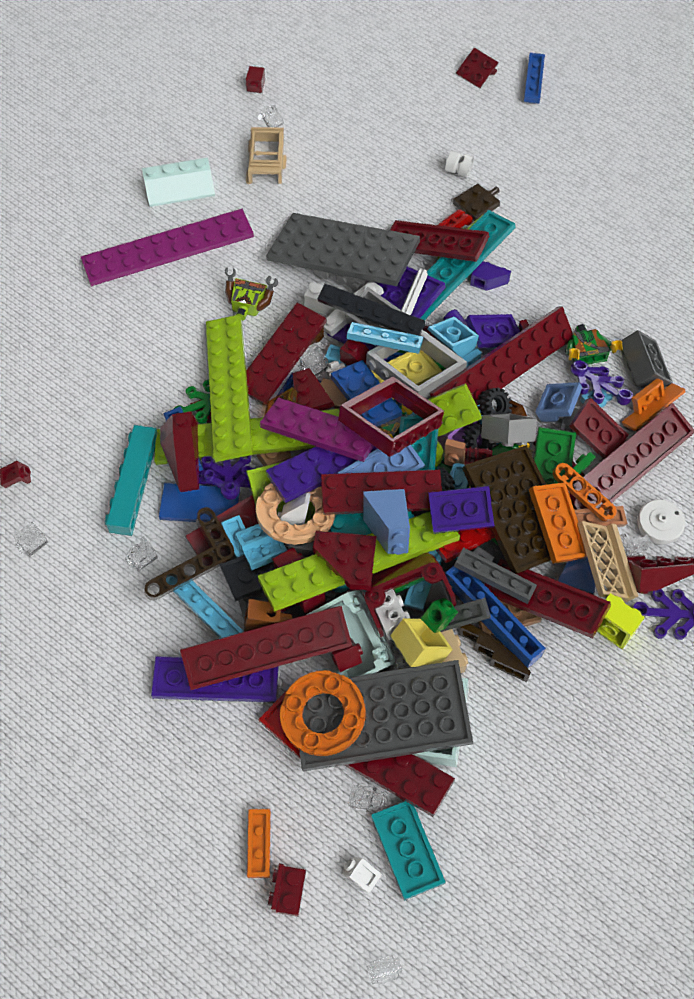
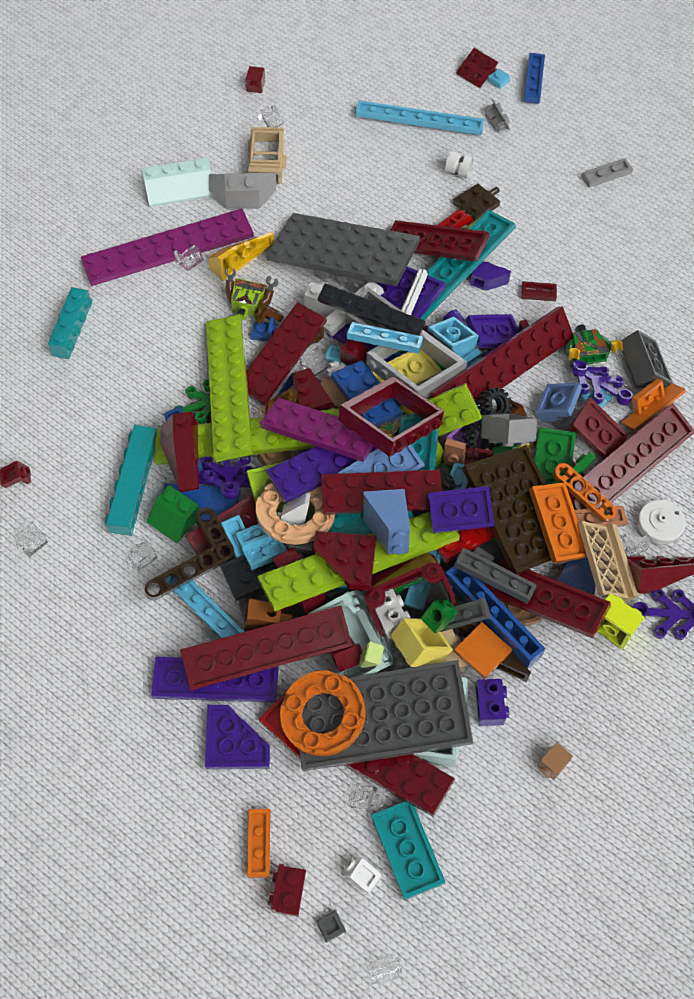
none -> teal brick [48,287,92,359]
none -> green slope [146,485,201,544]
none -> clear bracket [173,244,204,271]
none -> dark purple plate [205,705,270,769]
none -> yellow wedge [208,232,274,281]
none -> light grey wedge [209,173,276,208]
none -> blue bracket [251,318,278,341]
none -> reddish brown bracket [254,303,284,324]
none -> dark grey tile [316,910,346,943]
none -> medium azure plate [356,100,484,135]
none -> yellowish green slope [359,641,384,668]
none -> orange tile [454,622,513,680]
none -> dark purple brick [475,679,509,726]
none -> light grey hinge [485,99,510,132]
none -> medium azure plate [488,68,511,89]
none -> dark red tile [521,281,557,302]
none -> medium nougat brick [538,742,573,780]
none -> light grey tile [581,158,633,188]

